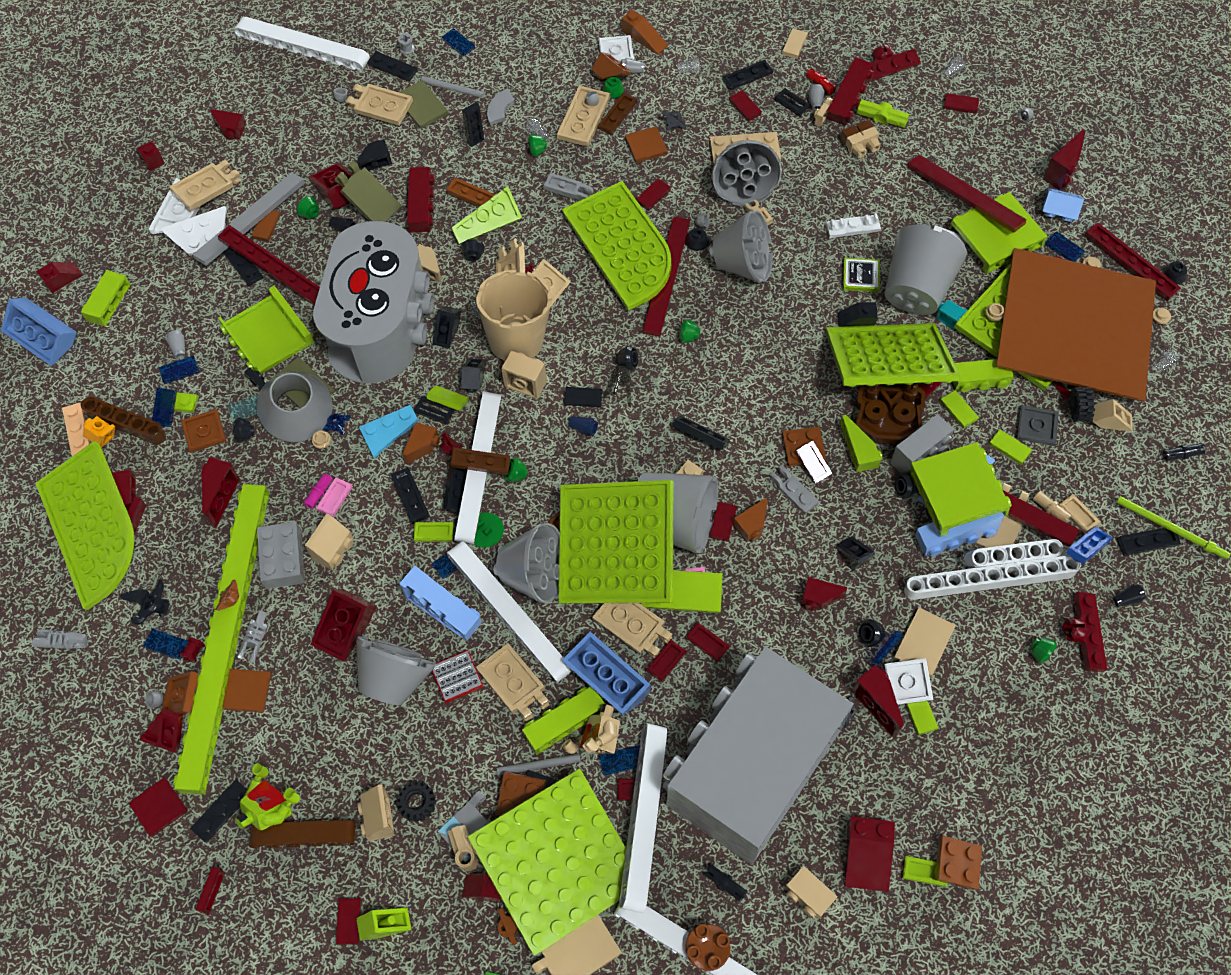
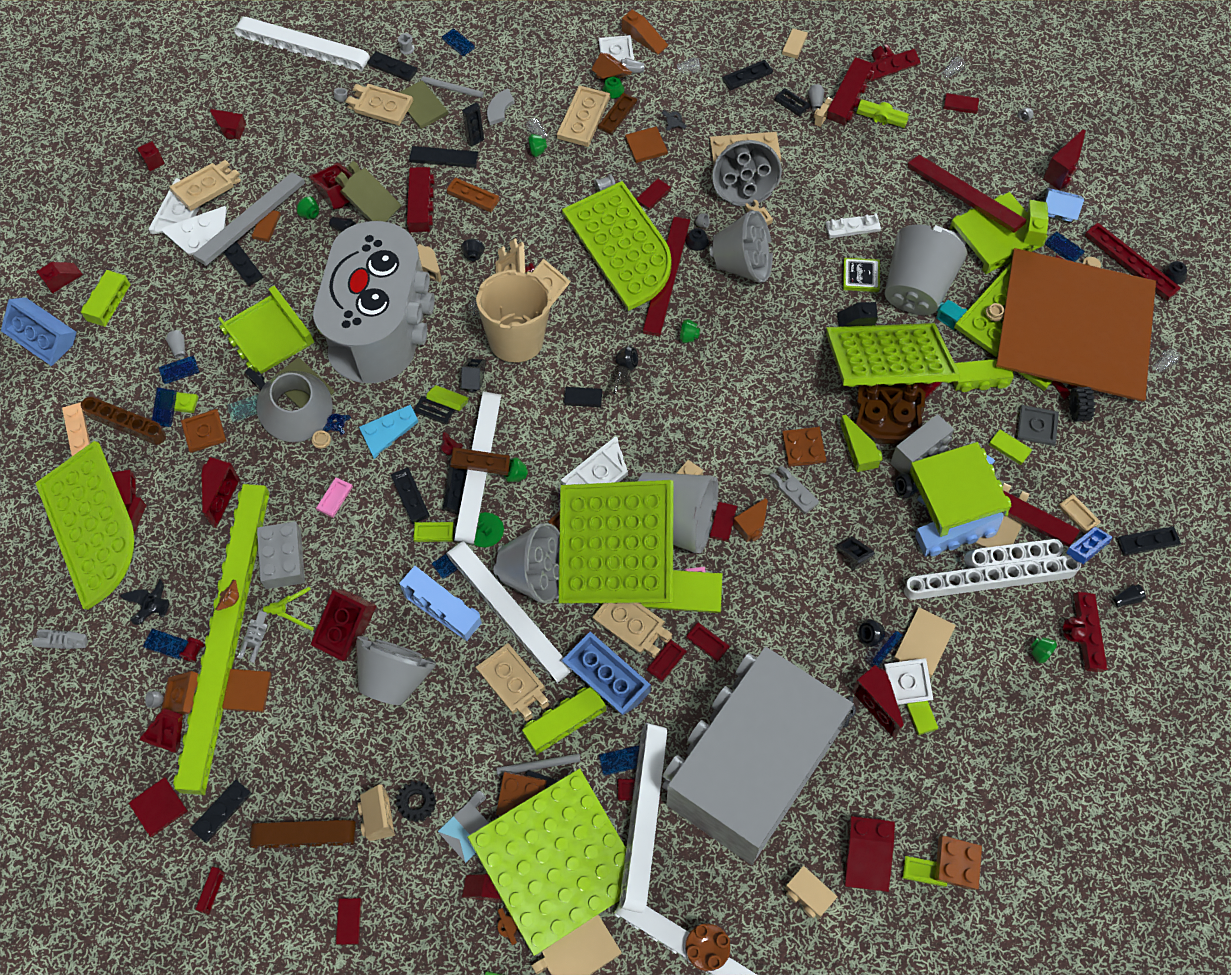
light orange brick [83,416,115,448] -> none
dark red tile [217,225,320,306] -> none
black cone [233,417,254,443] -> none
lime torso [235,763,300,830] -> none
dark pink axle [303,474,333,510] -> none
tan slope [305,513,354,570] -> none
black slope [356,139,392,171] -> none
lime slope [357,908,411,941] -> none
dark orange slope [402,423,440,463] -> none
black slope [432,306,461,349] -> none
light grey tile [432,650,484,703] -> none
tan piece [448,825,479,871] -> none
lime wing [451,186,522,245] -> none
tan brick [501,350,547,399] -> none
light grey hinge [543,173,594,201] -> none
tan torso [562,704,620,754] -> none
dark blue cone [569,416,598,436] -> none
light grey hinge [586,91,599,106] -> none
black plate [672,415,730,450] -> none
black pin [704,864,748,902] -> none
dark red tile [729,90,762,122] -> none
tile [796,441,832,483] -> none
dark red slope [801,577,847,611] -> none
red pin [806,68,836,95] -> none
tan hips [840,119,880,159] -> none
lime tile [940,390,979,429] -> none
tan pin [1033,491,1072,523] -> none
tan slope [1092,399,1133,431] -> none
lime bar [1116,496,1231,560] -> none
tan plate [1153,308,1171,324] -> none
black pin [1163,443,1206,462] -> none
none -> lime plant [263,587,314,631]
none -> black tile [409,146,479,168]
none -> white wing [561,436,628,485]
none -> light grey bush [594,174,615,192]
none -> lime slope [1023,200,1049,247]

